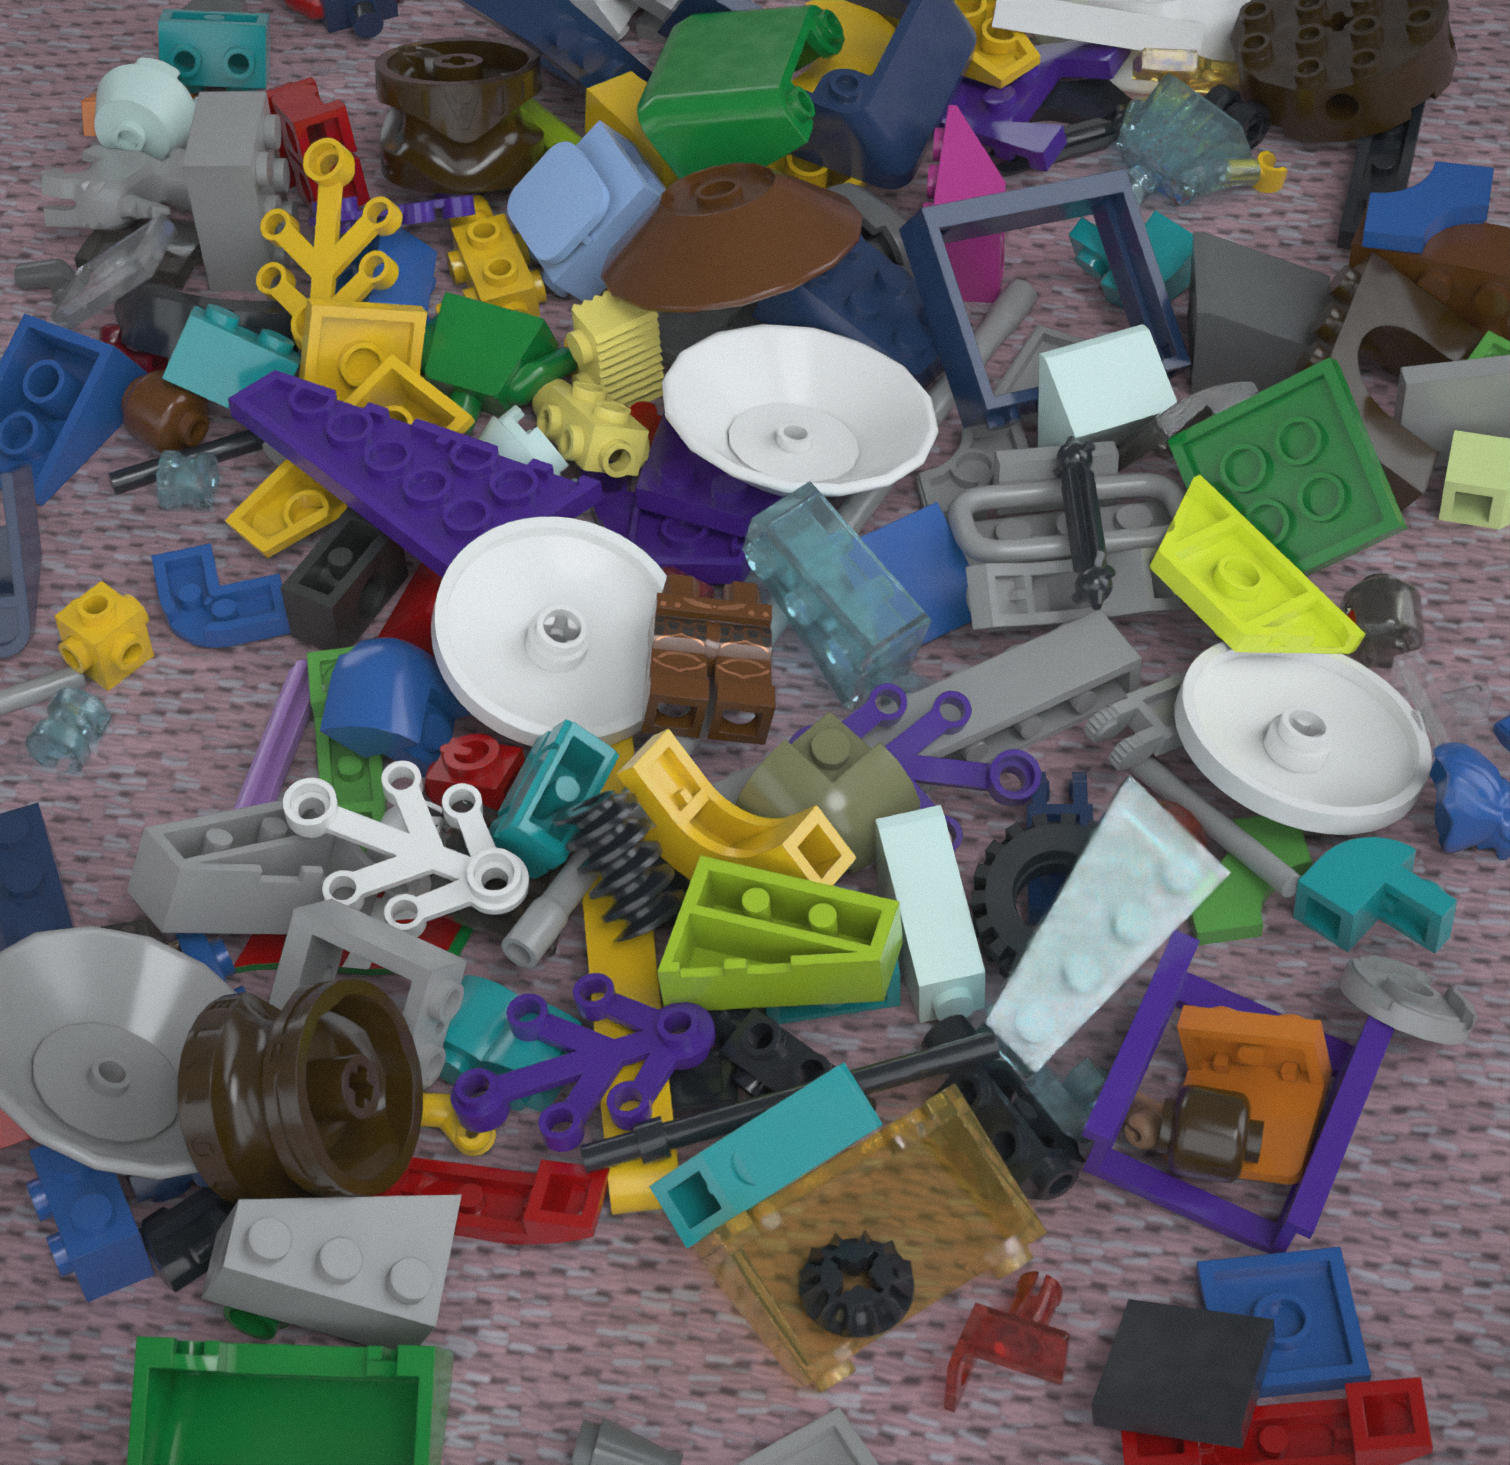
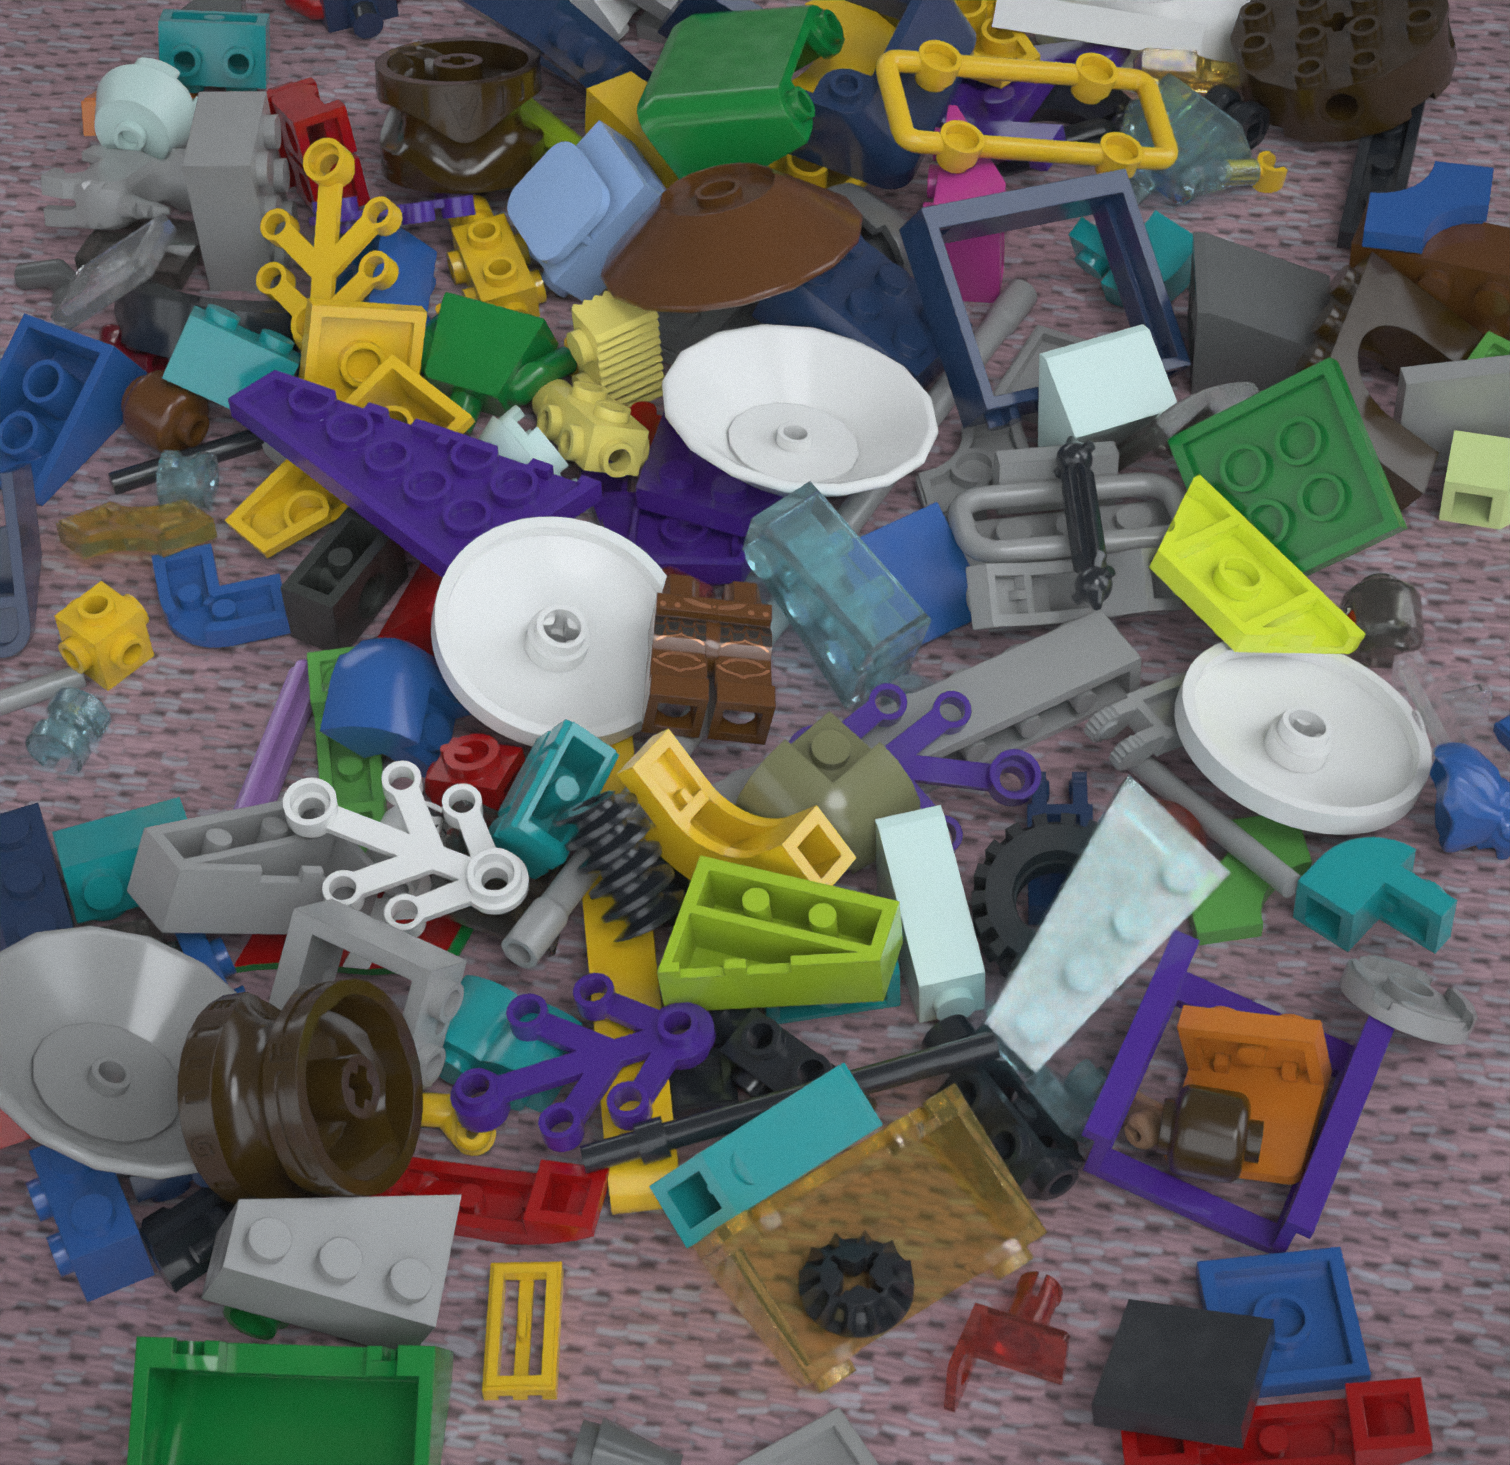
none -> teal brick [52,797,187,924]
none -> clear yellow tile [56,499,218,560]
none -> yellow tile [482,1261,564,1401]
none -> yellow bar [876,40,1178,179]

